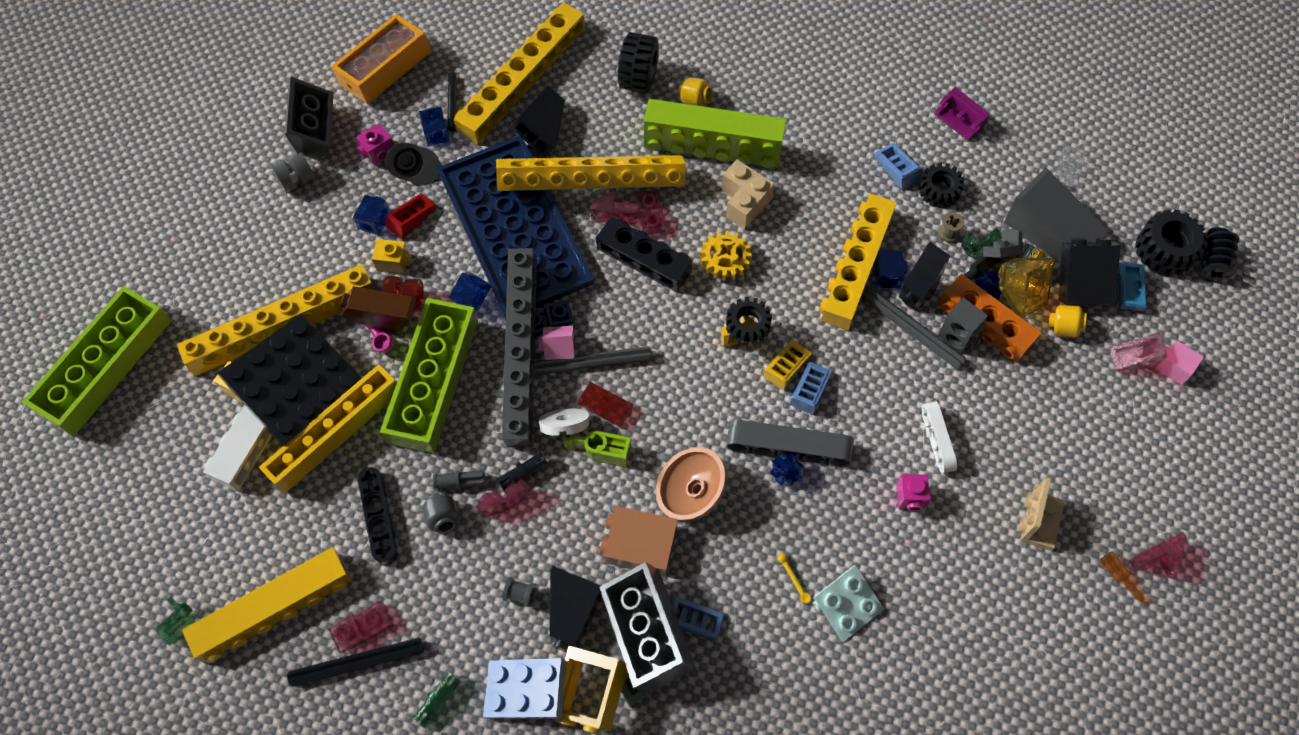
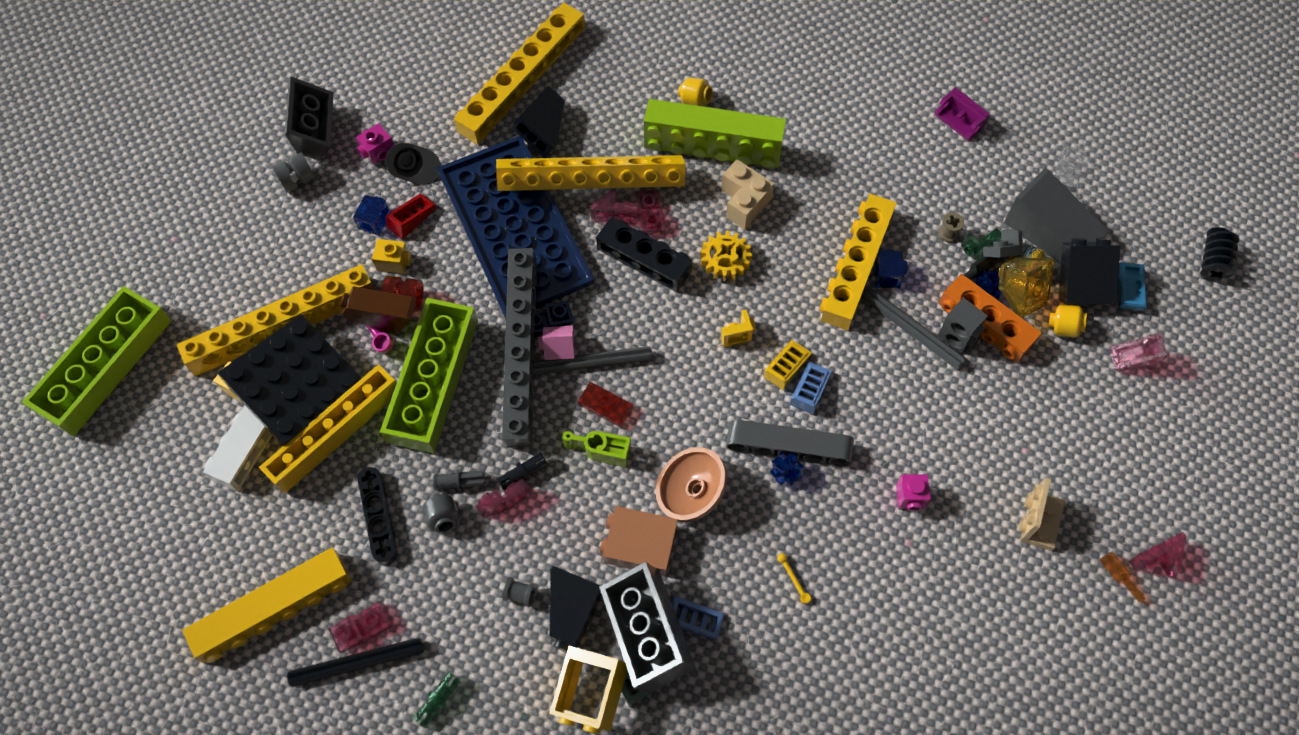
clear green bracket [155,596,196,646] -> none
light orange brick [331,14,432,105] -> none
clear blue brick [419,107,450,146] -> none
black bar [447,72,457,131] -> none
clear blue brick [449,273,492,310] -> none
plate [483,658,566,719] -> none
white tile [538,408,590,436] -> none
black tyre [617,32,659,93] -> none
black tyre [726,297,772,346] -> none
light aqua hinge [813,565,884,642] -> none
medium blue slope [875,143,921,190] -> none
black slope [899,242,951,311] -> none
black tyre [919,162,965,208] -> none
white beam [922,401,957,473] -> none
black tyre [1135,209,1208,276] -> none
bright pink brick [1155,340,1204,385] -> none

